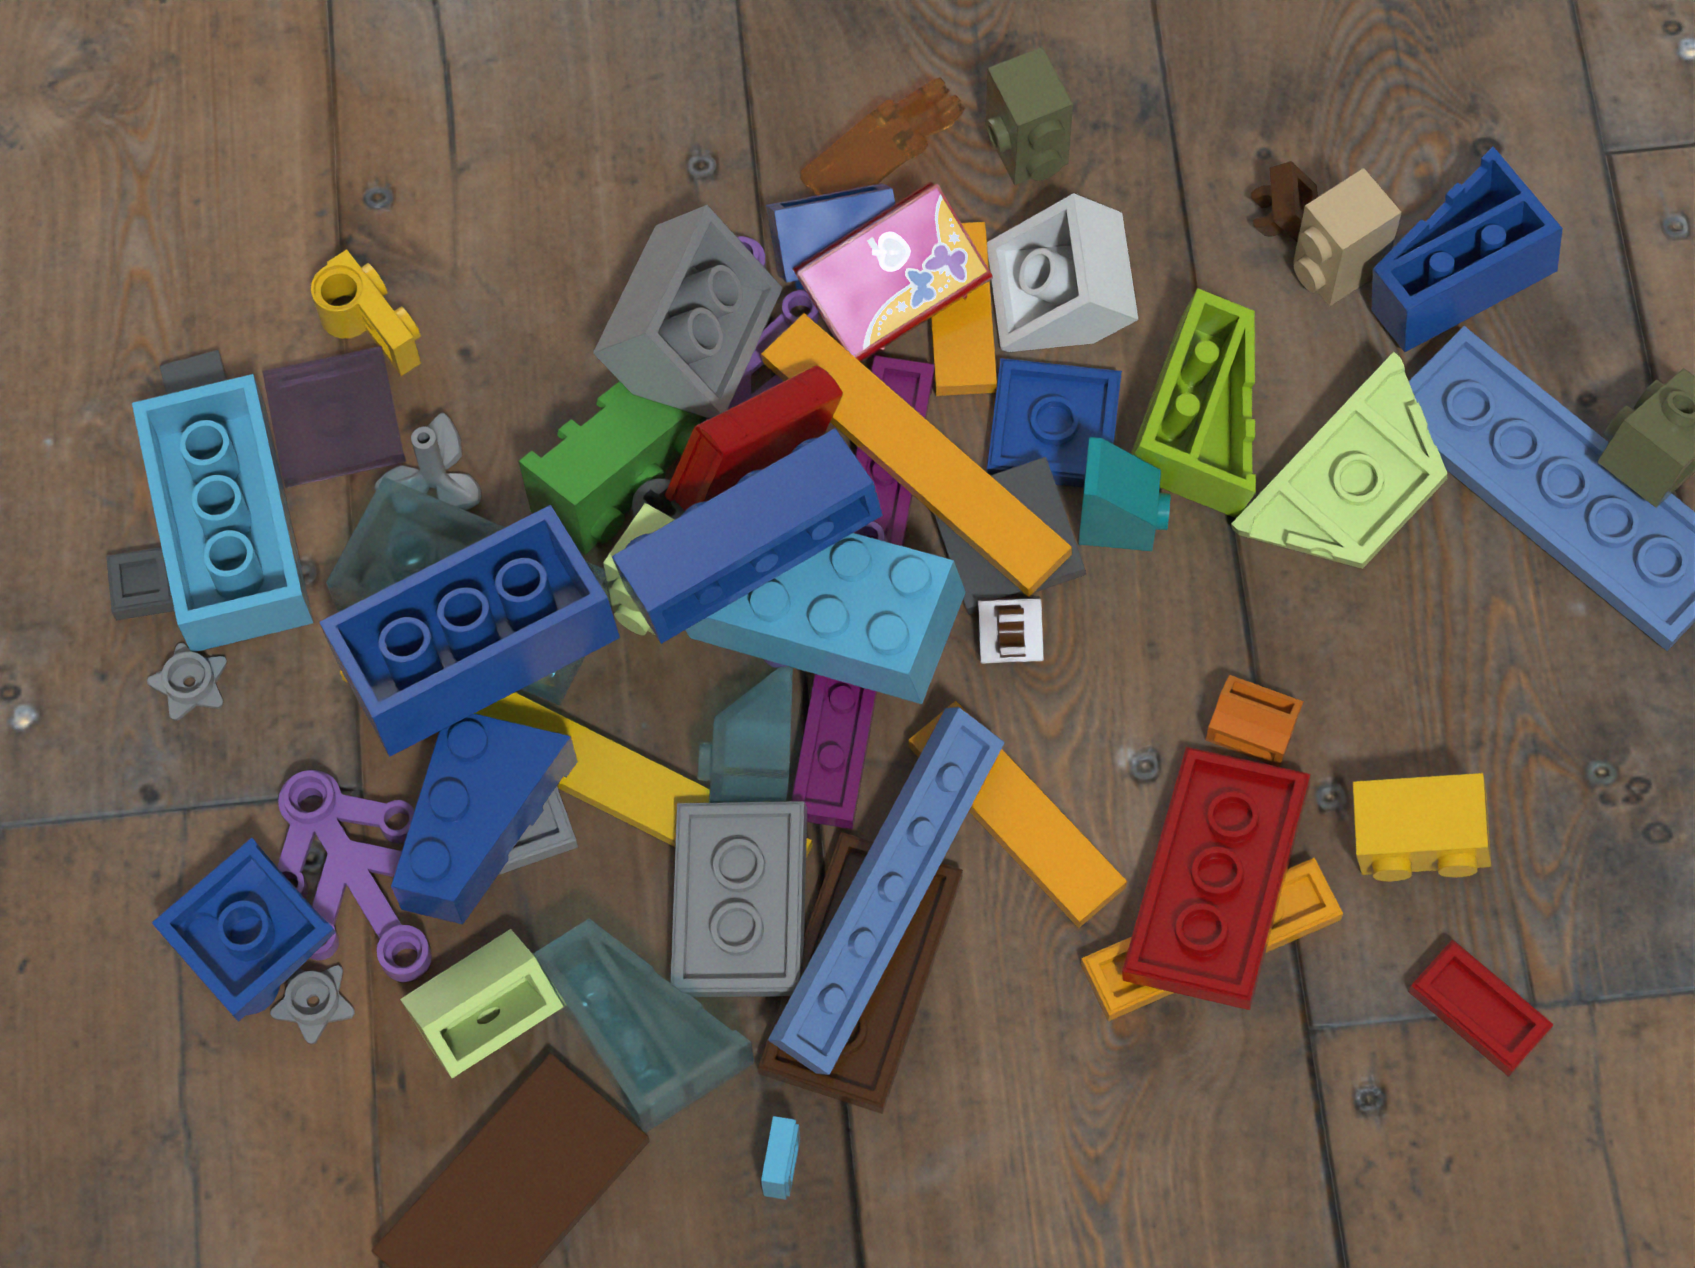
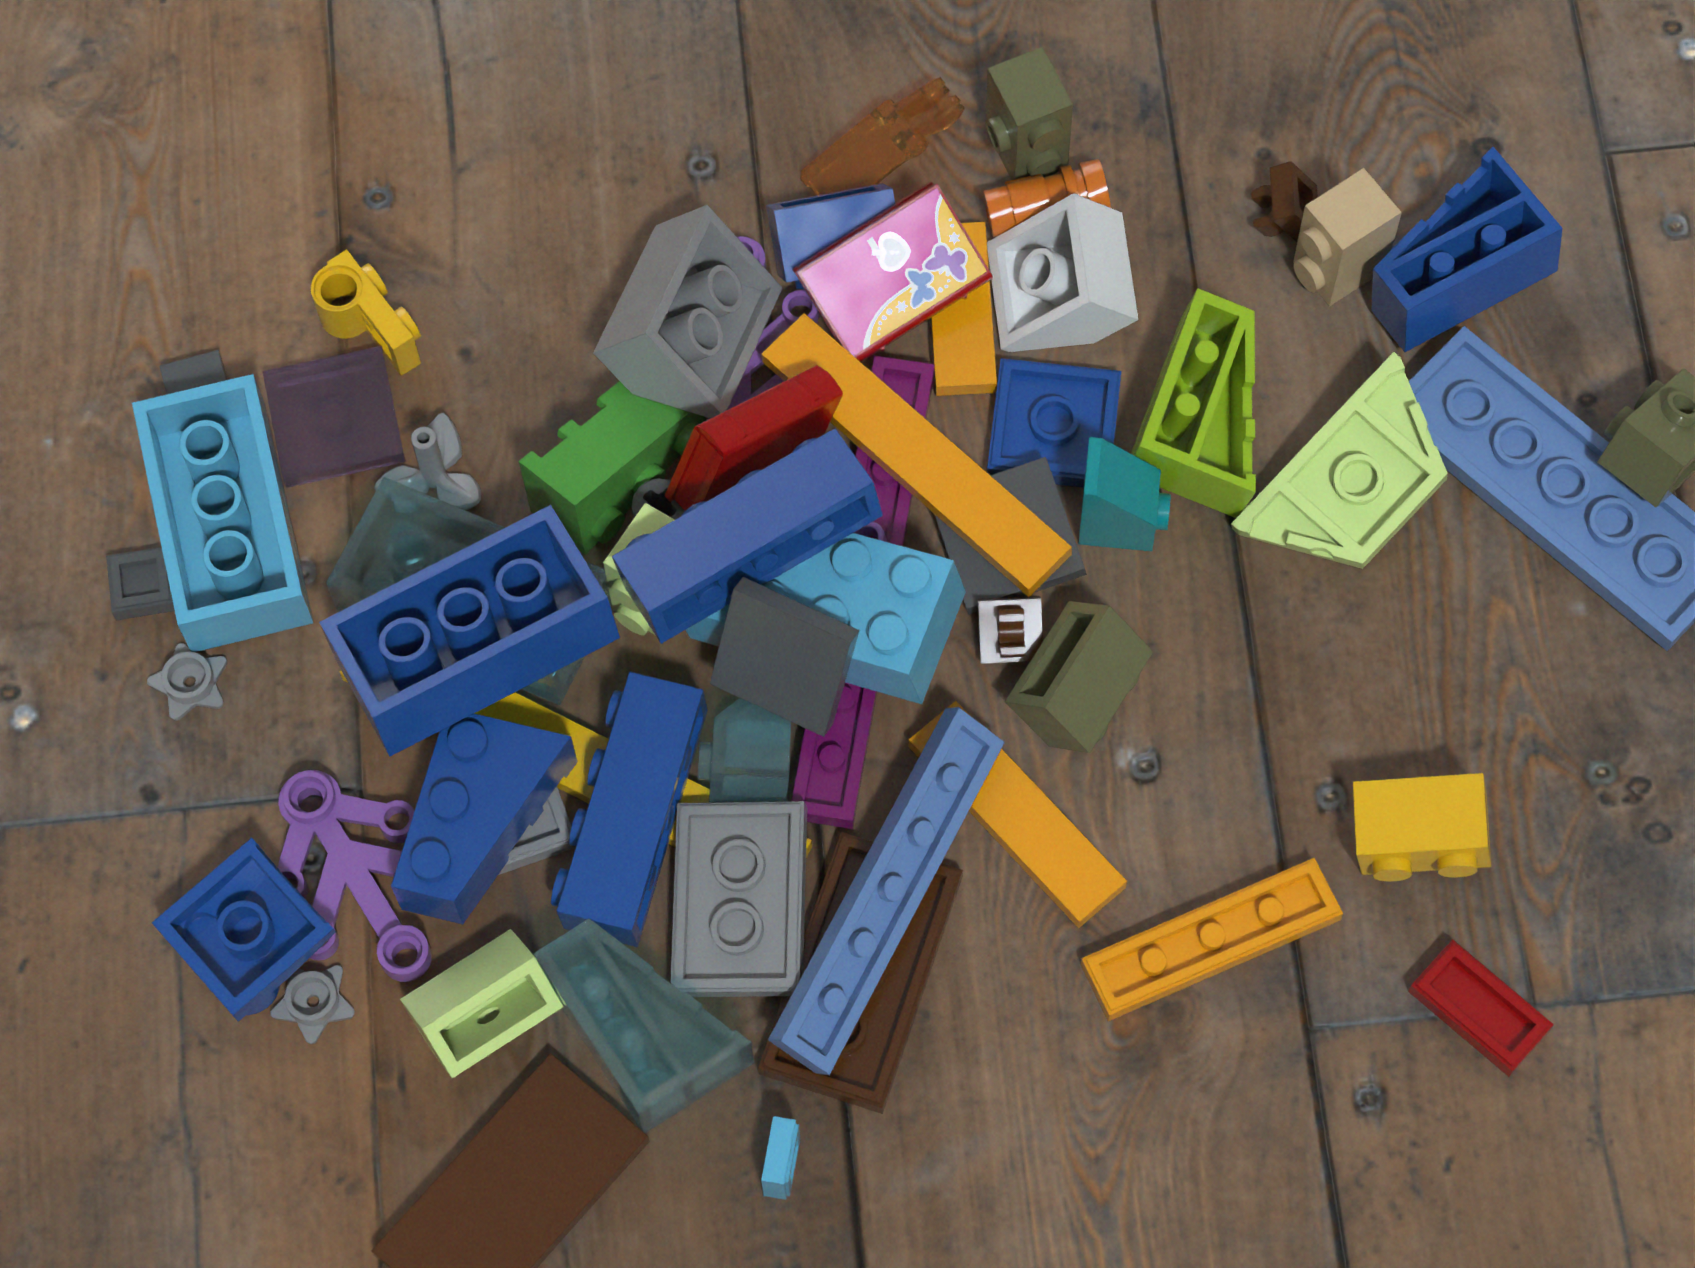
red tile [1122,747,1311,1010] -> none
orange piece [1205,675,1304,767] -> none
none -> blue brick [551,672,708,947]
none -> dark grey tile [710,577,860,737]
none -> orange axle [983,159,1111,237]
none -> olive brick [1005,601,1153,753]

